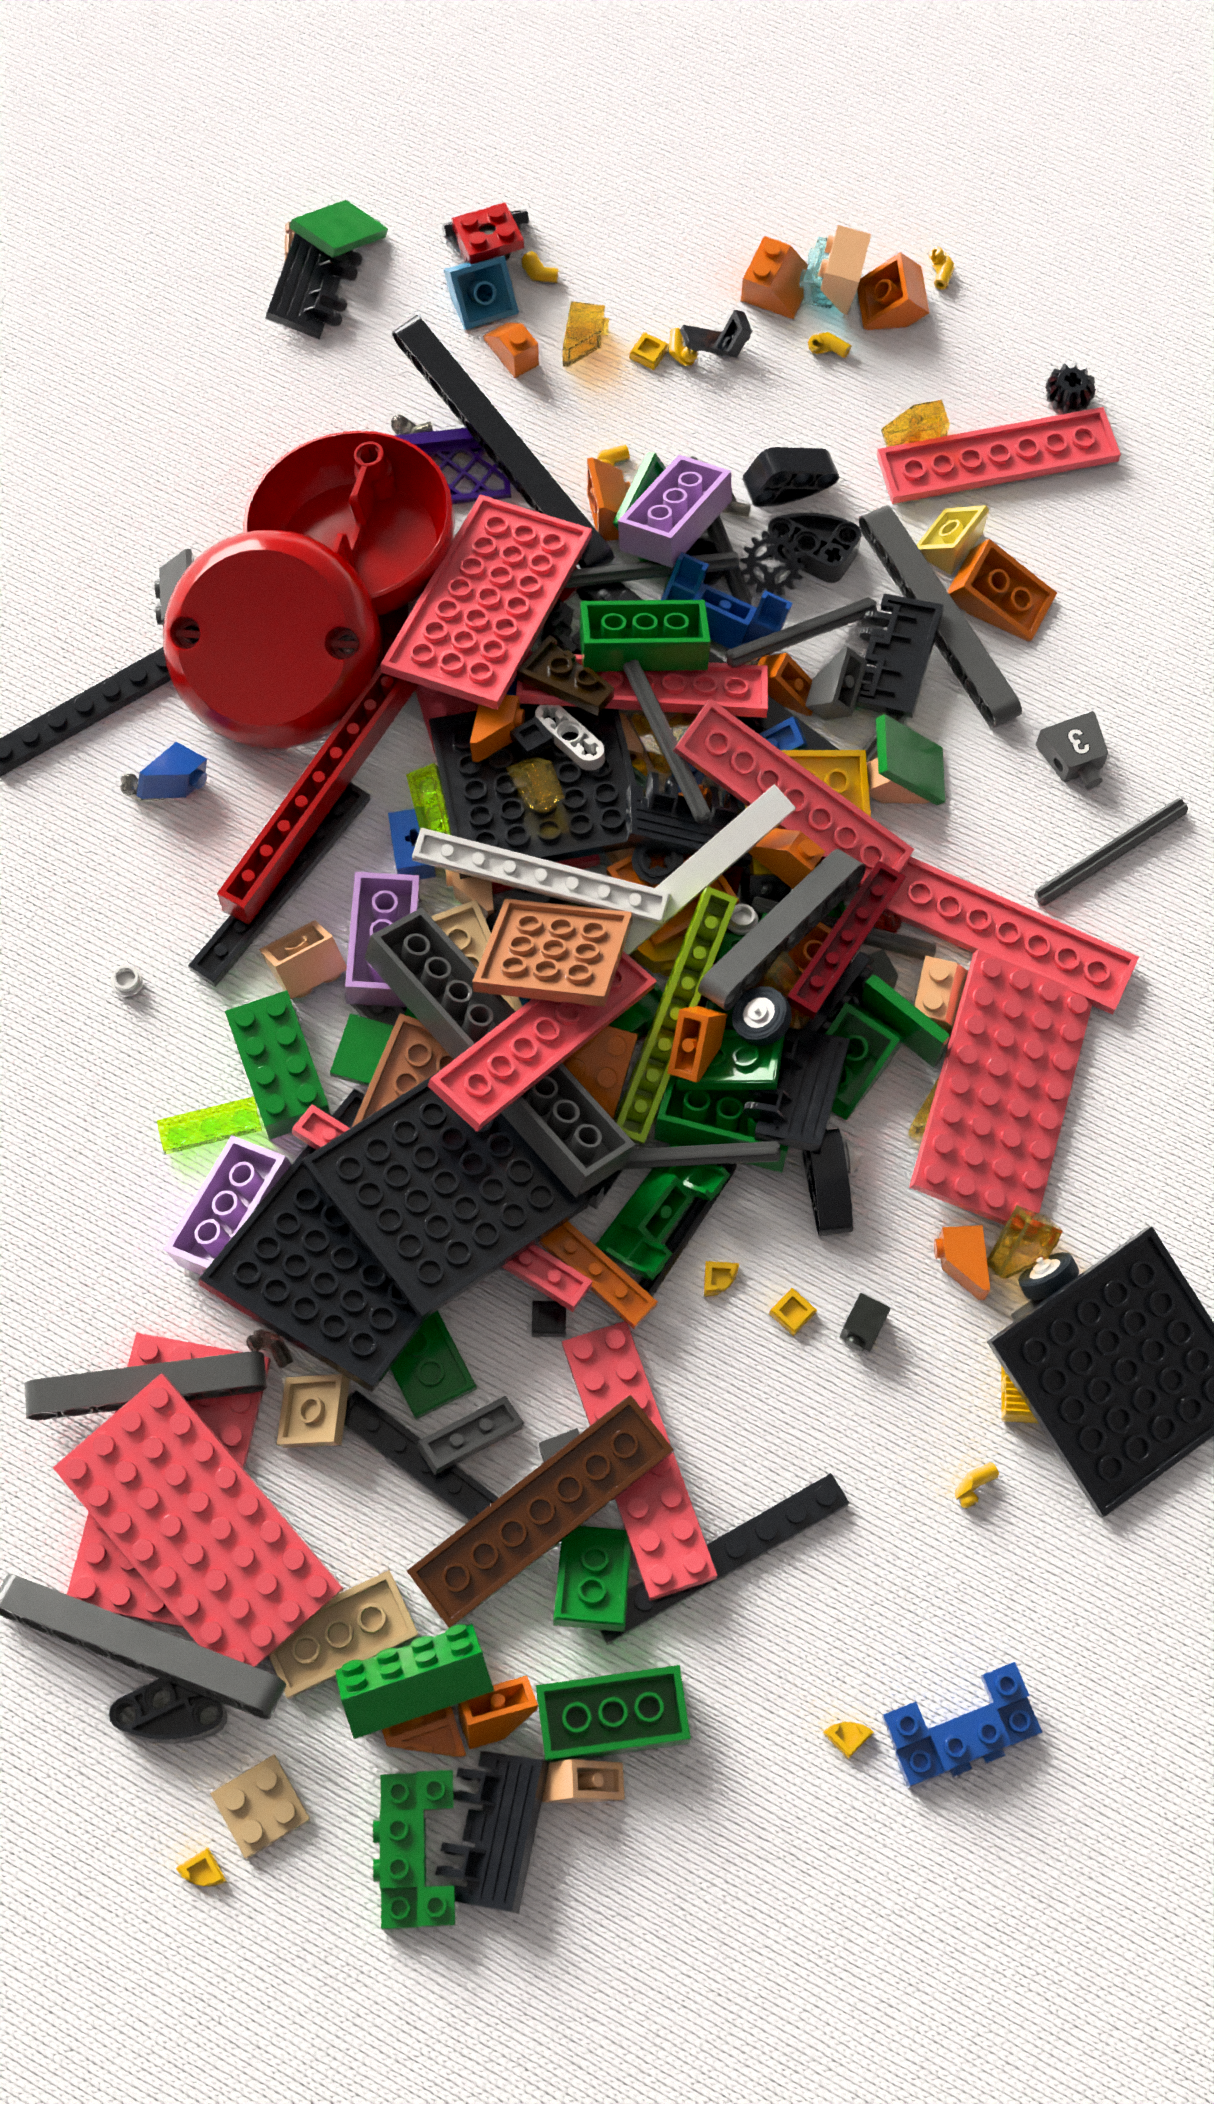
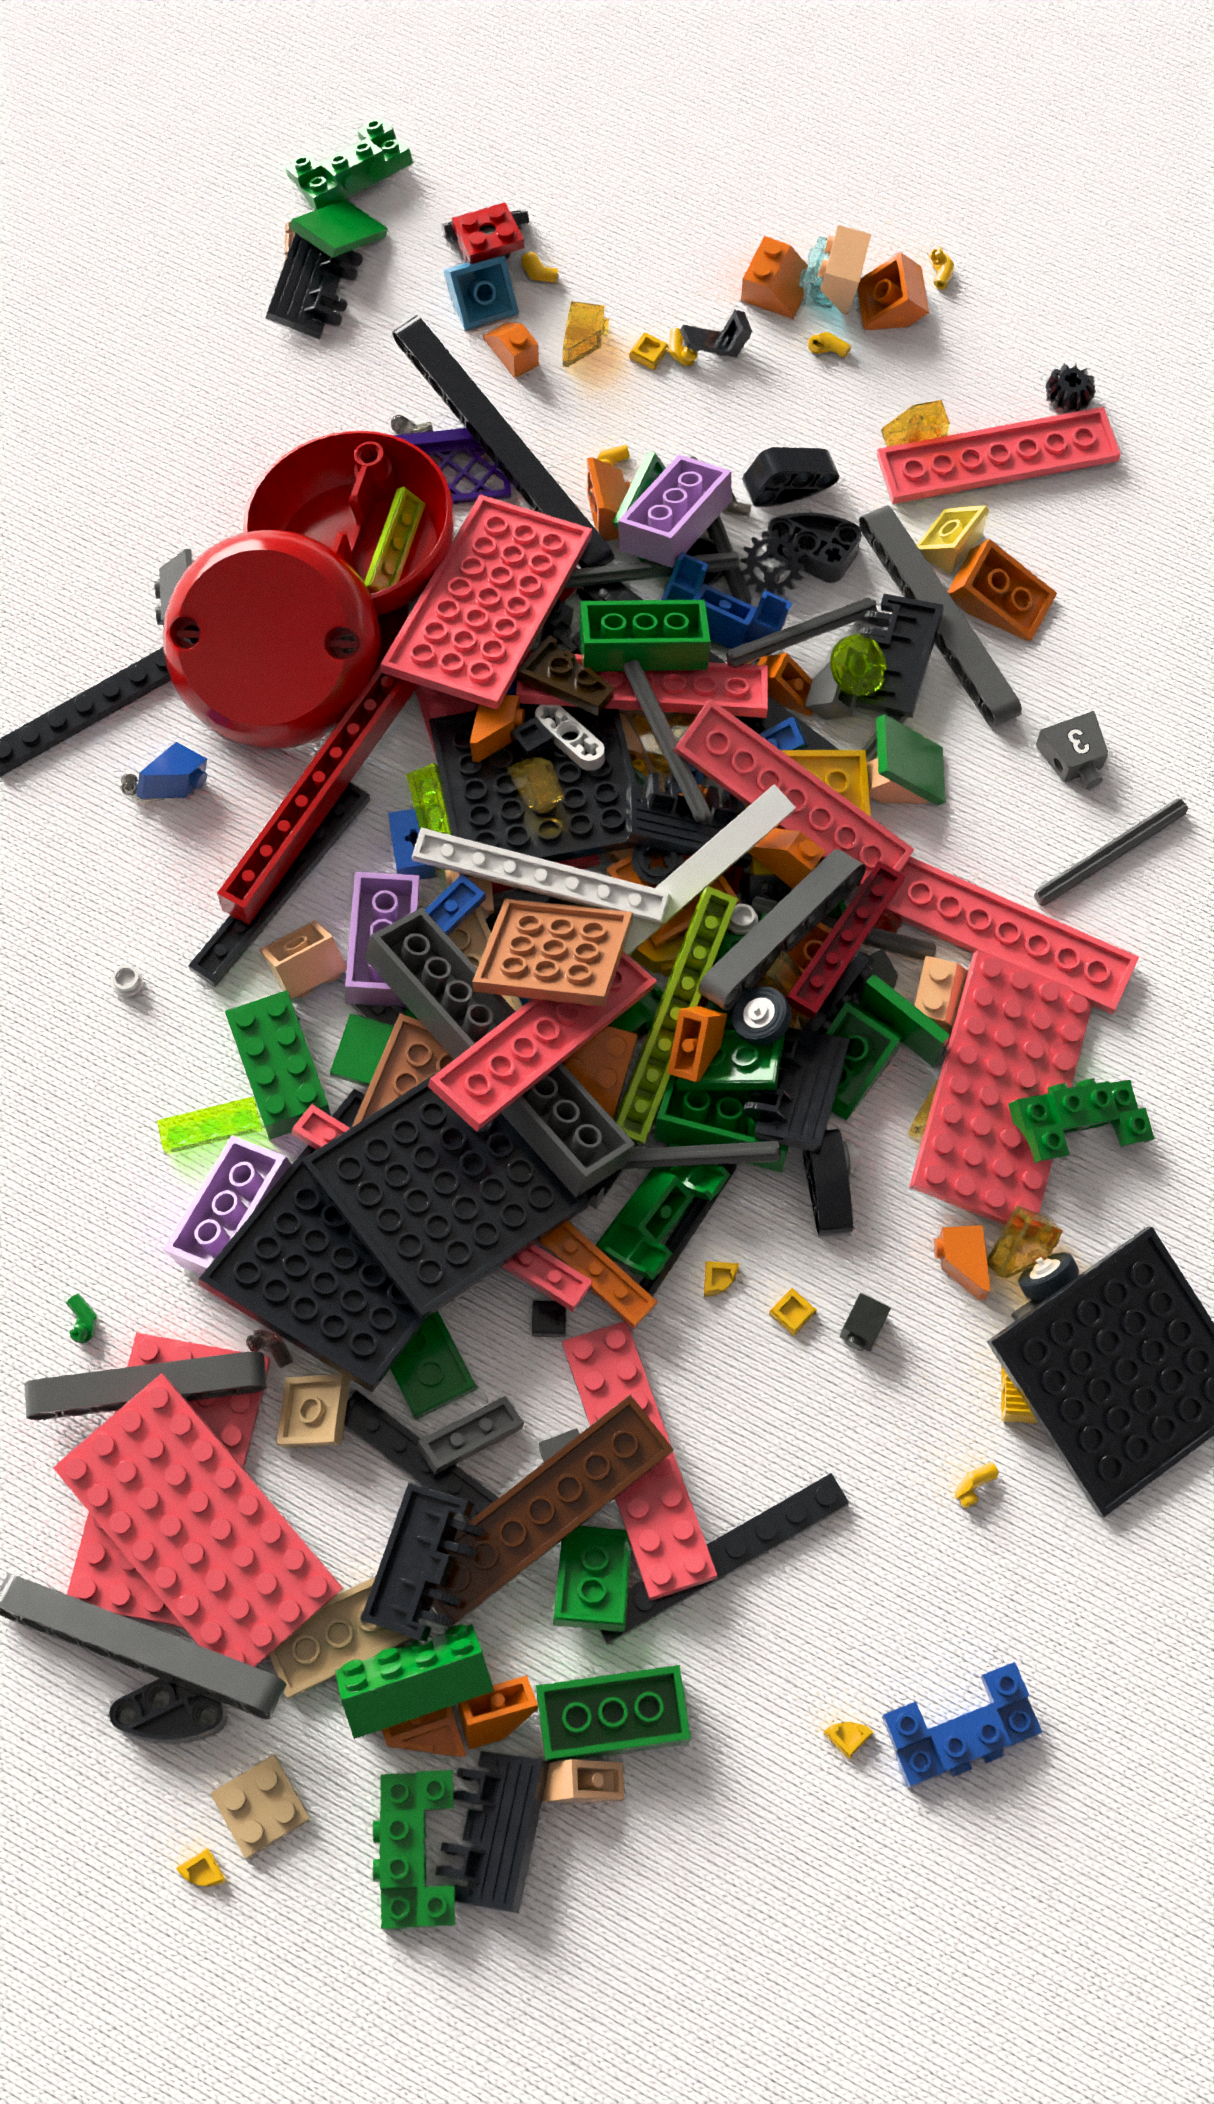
none -> green arm [66,1293,98,1344]
none -> green bracket [285,118,414,210]
none -> black hinge [361,1482,485,1643]
none -> tile [364,486,426,594]
none -> blue plate [425,874,486,936]
none -> clear neon green tile [830,633,886,697]
none -> green bracket [1008,1078,1155,1163]

